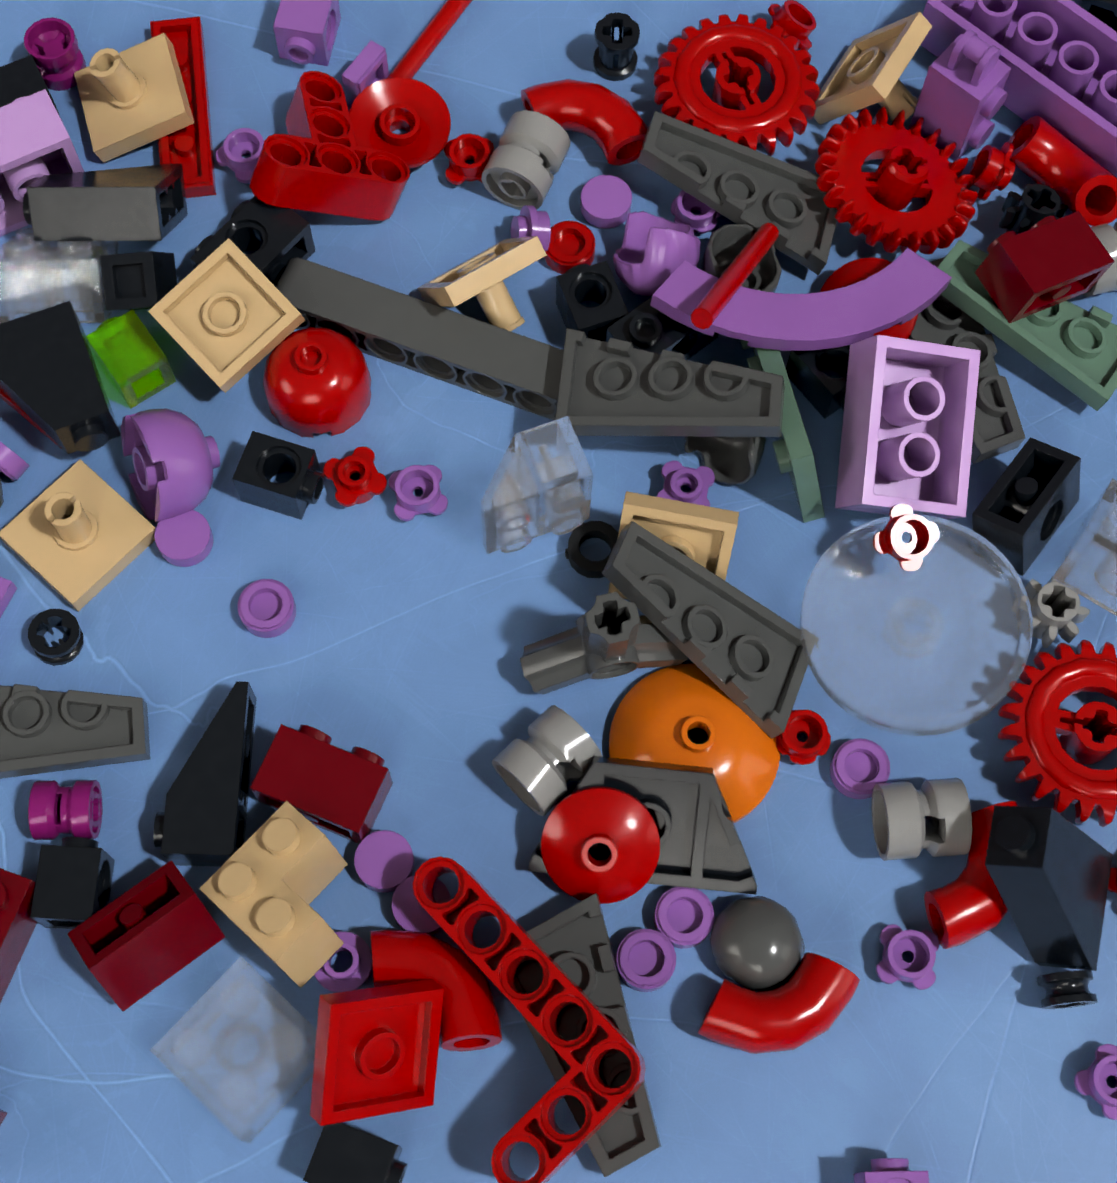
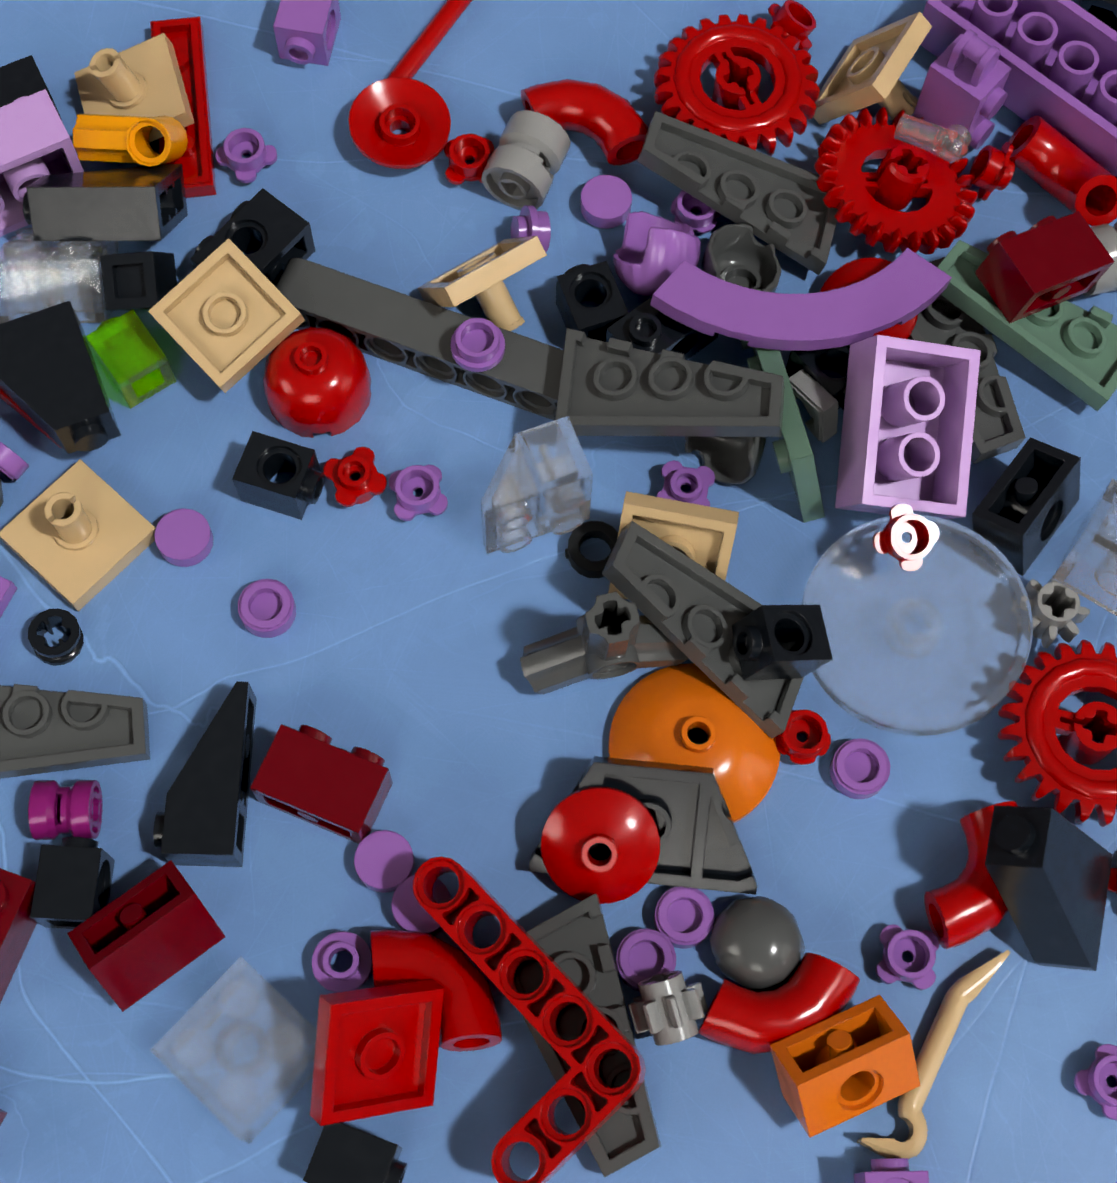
magenta wheel [24,18,86,91] -> none
medium lavender cylinder [121,408,220,522] -> none
tan brick [199,801,348,988] -> none
red beam [250,71,410,221] -> none
medium lavender tile [341,40,389,108] -> none
light grey wheel [492,705,603,816] -> none
red tile [544,221,595,274] -> none
black bush [593,12,640,81] -> none
red bar [691,223,779,329] -> none
light grey wheel [871,778,972,861] -> none
black gear [999,184,1068,234] -> none
black bush [1037,970,1098,1009] -> none
none -> light orange piece [73,114,188,167]
none -> medium lavender plate [450,318,505,372]
none -> light grey gear [628,971,708,1045]
none -> black brick [732,605,833,680]
none -> orange brick [770,995,920,1138]
none -> light grey tile [789,369,838,443]
none -> tan piece [857,950,1011,1159]
none -> clear arm [895,113,971,162]

